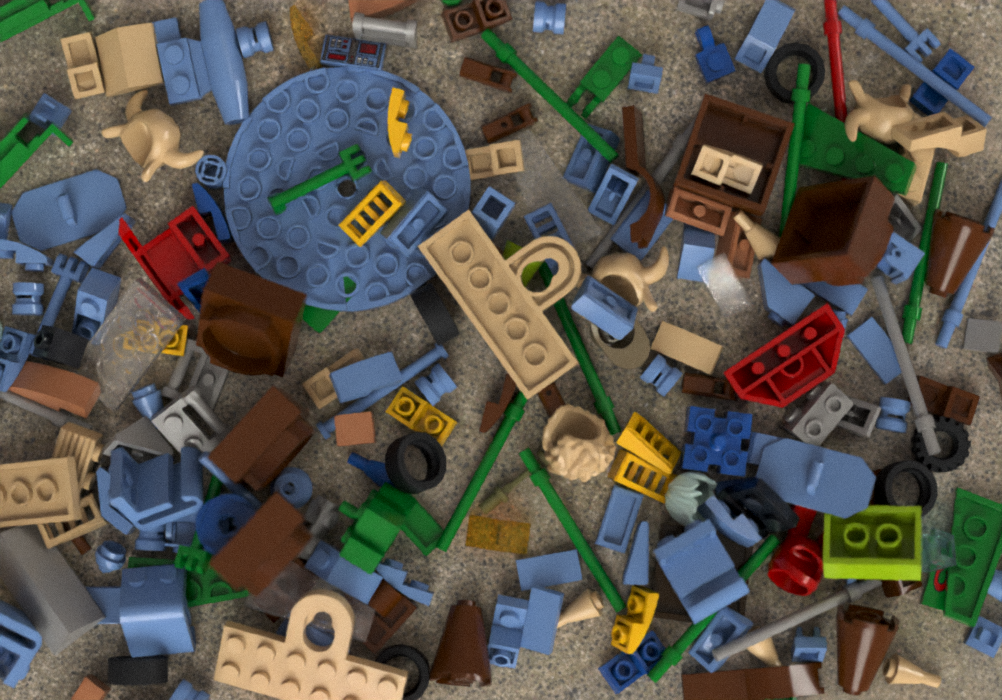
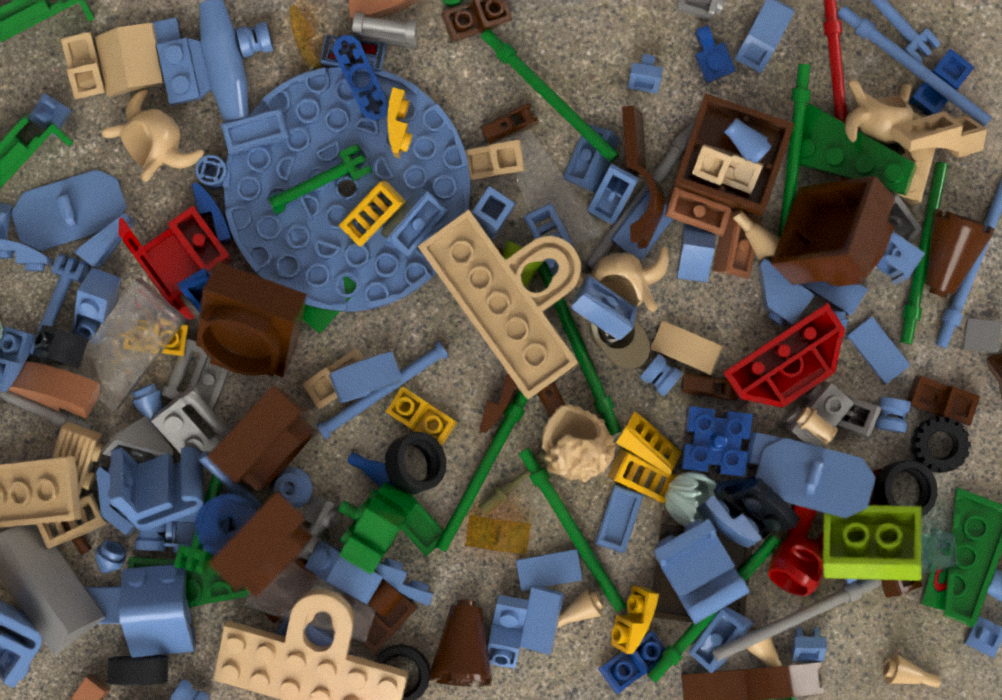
medium blue wheel [12,282,44,316] -> none
nougat panel [334,412,376,447] -> none
black tyre [410,283,460,346] -> none
medium blue wheel [414,363,457,406] -> none
reddish brown bar [459,56,518,94] -> none
medium blue wheel [533,1,566,35] -> none
green hinge [566,35,642,119] -> none
medium blue slope [622,521,649,585] -> none
clear slope [697,252,754,319] -> none
black tyre [764,42,826,104] -> none
reddish brown cone [836,604,900,696] -> none
light grey bar [871,276,941,456] -> none
none -> medium blue tile [221,108,290,155]
none -> blue beam [333,35,389,121]
none -> medium blue cone [724,118,772,164]
none -> tan pin [795,406,838,445]

